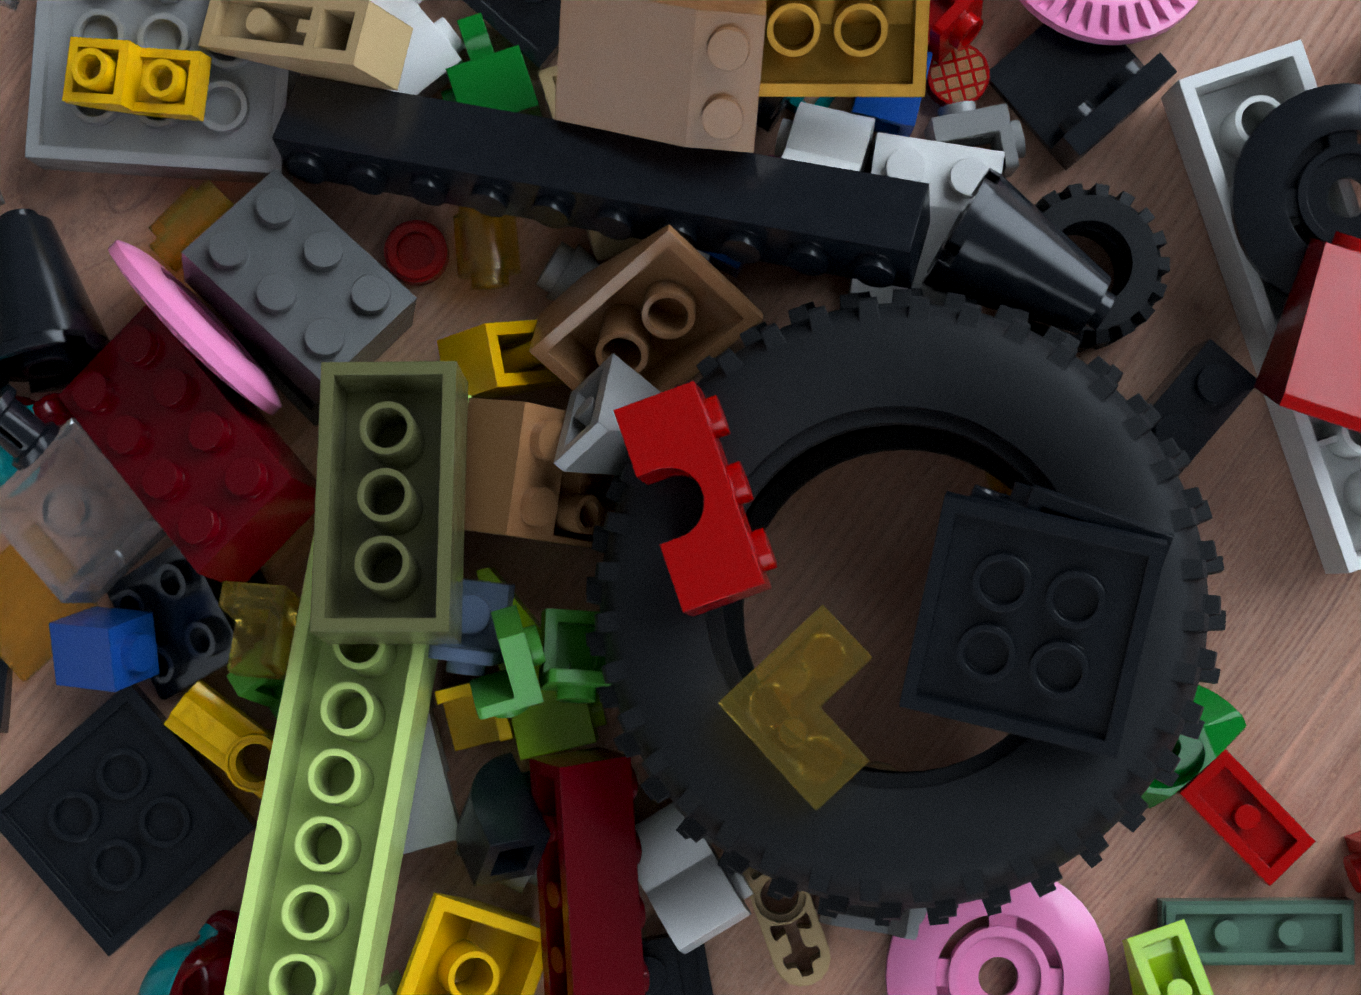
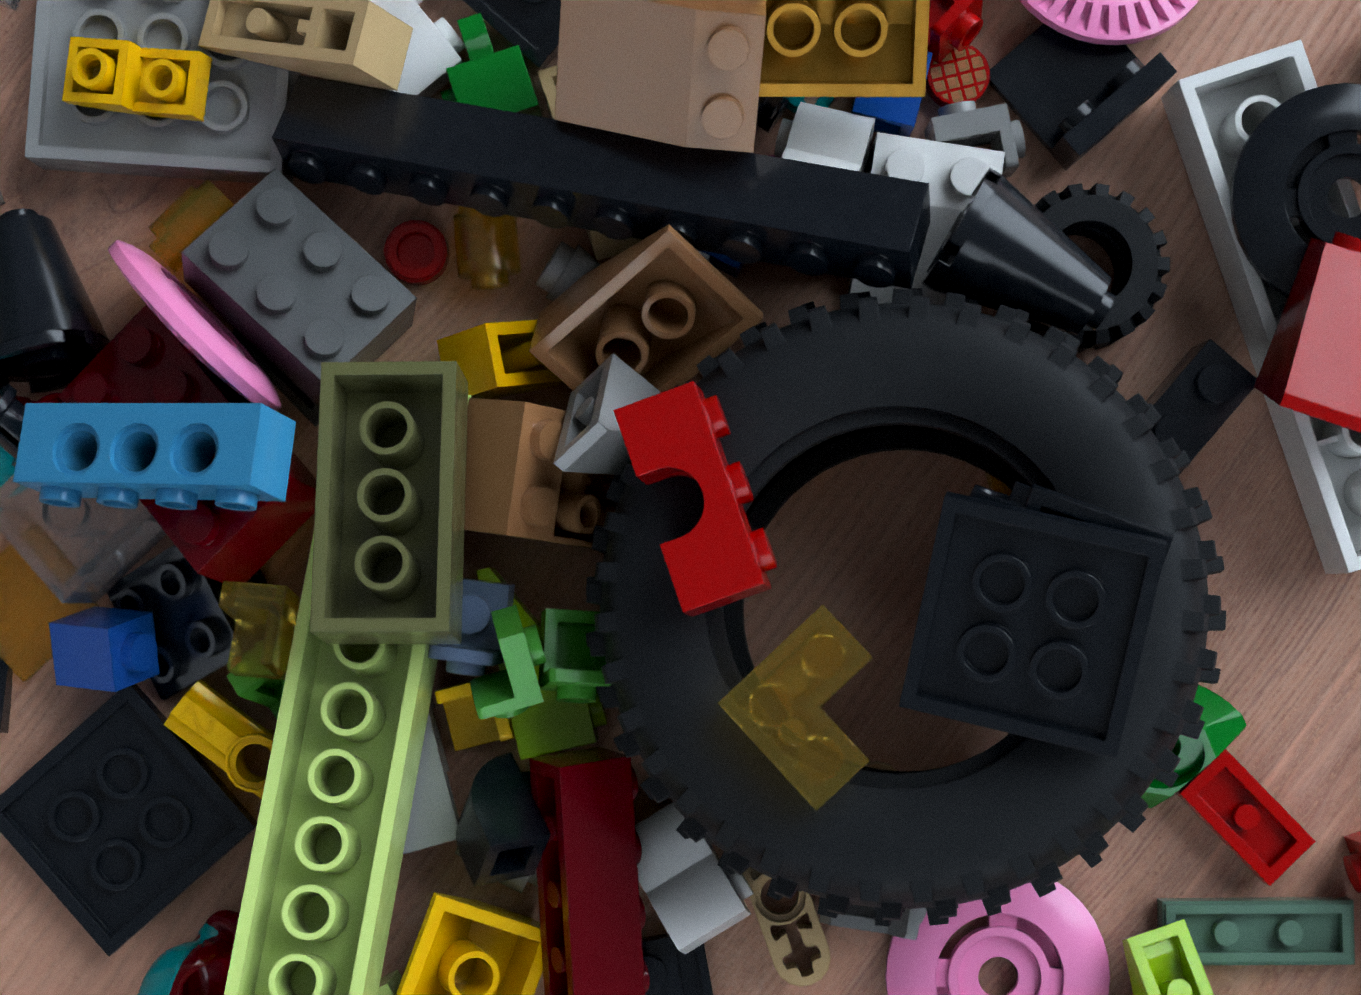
none -> dark azure brick [13,403,296,511]

